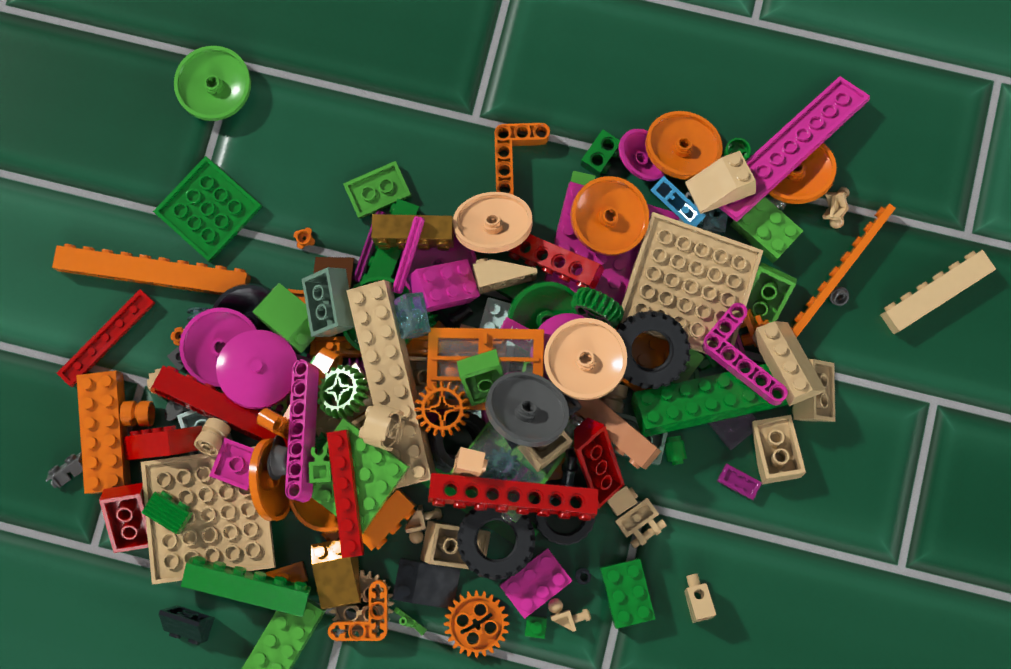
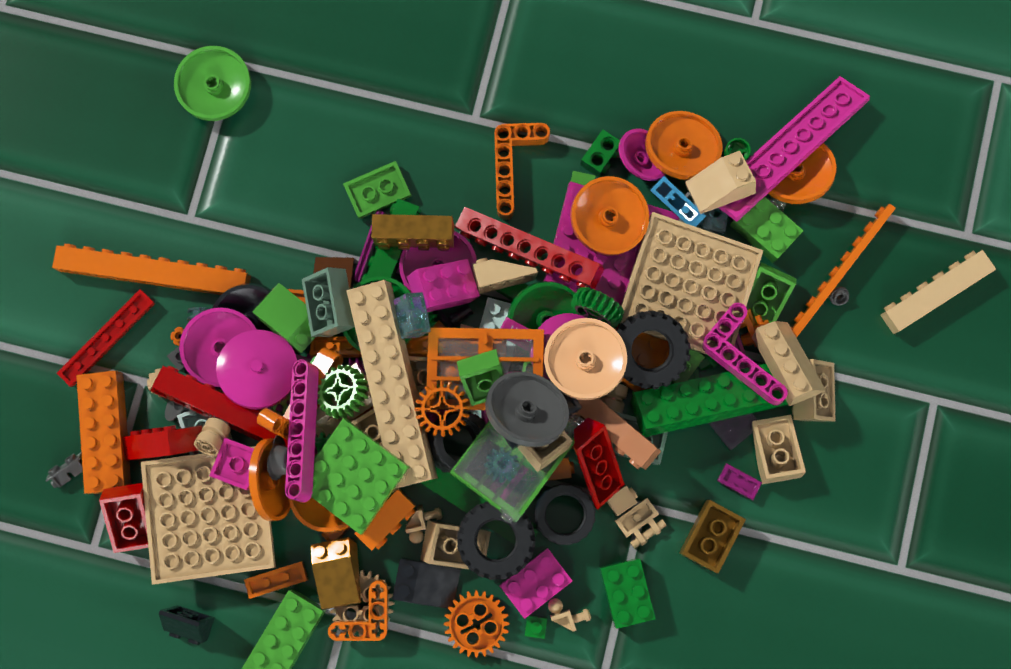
orange wheel [120,401,155,426] -> none
green brick [142,490,194,534] -> none
green plate [153,156,262,263] -> none
green brick [181,556,311,617] -> none
orange plate [294,227,315,249] -> none
bright green plate [309,446,331,483] -> none
red plate [327,430,364,558] -> none
tan brick [359,404,405,451] -> none
dark pink axle [392,216,425,294] -> none
bright green piece [393,607,427,636] -> none
red brick [428,473,598,521] -> none
light nougat brick [452,447,488,477] -> none
light nougat dish [453,192,533,253] -> none
black pin [561,448,578,486] -> none
black pin [575,568,591,585] -> none
green brick [665,436,687,465] -> none
tan torso [685,573,716,623] -> none
tan piece [822,187,850,229] -> none
none -> pearl gold brick [679,500,746,574]

